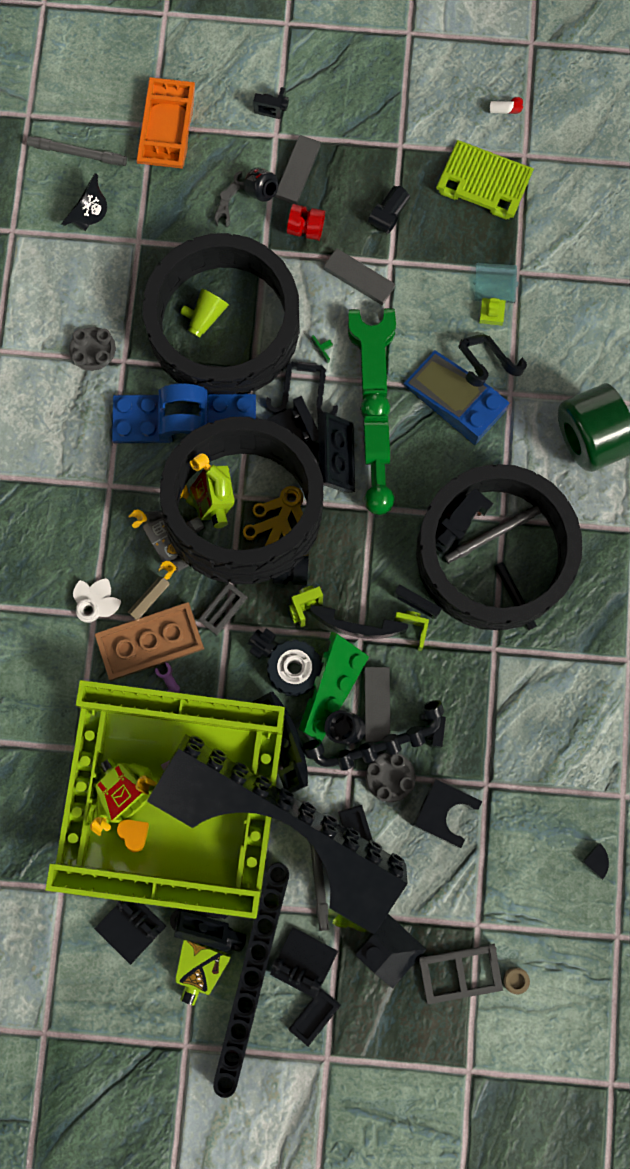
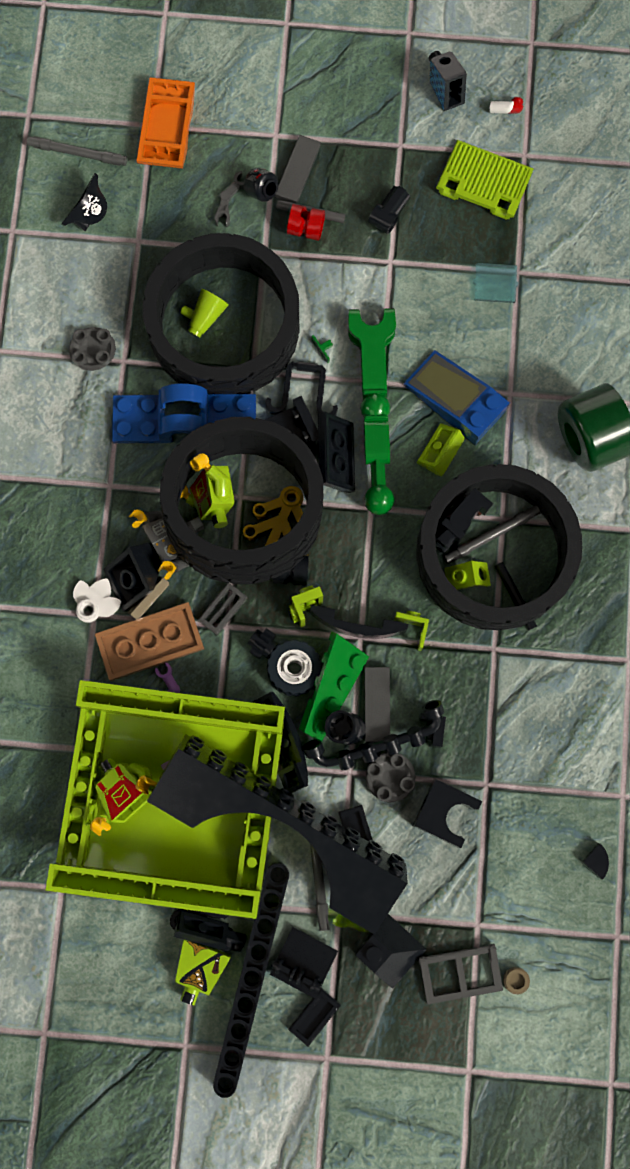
black hinge [94,901,167,965] -> none
light orange tile [117,820,149,852] -> none
black bracket [253,87,289,119] -> none
dark grey tile [324,248,395,306] -> none
black tile [394,584,442,620] -> none
black piece [458,334,527,387] -> none
lime tile [479,298,506,326] -> none
none -> black slope [103,543,161,612]
none -> dark grey bar [276,199,346,223]
none -> lime slope [417,423,465,477]
none -> black torso [428,51,467,111]
none -> lime bracket [444,561,491,590]

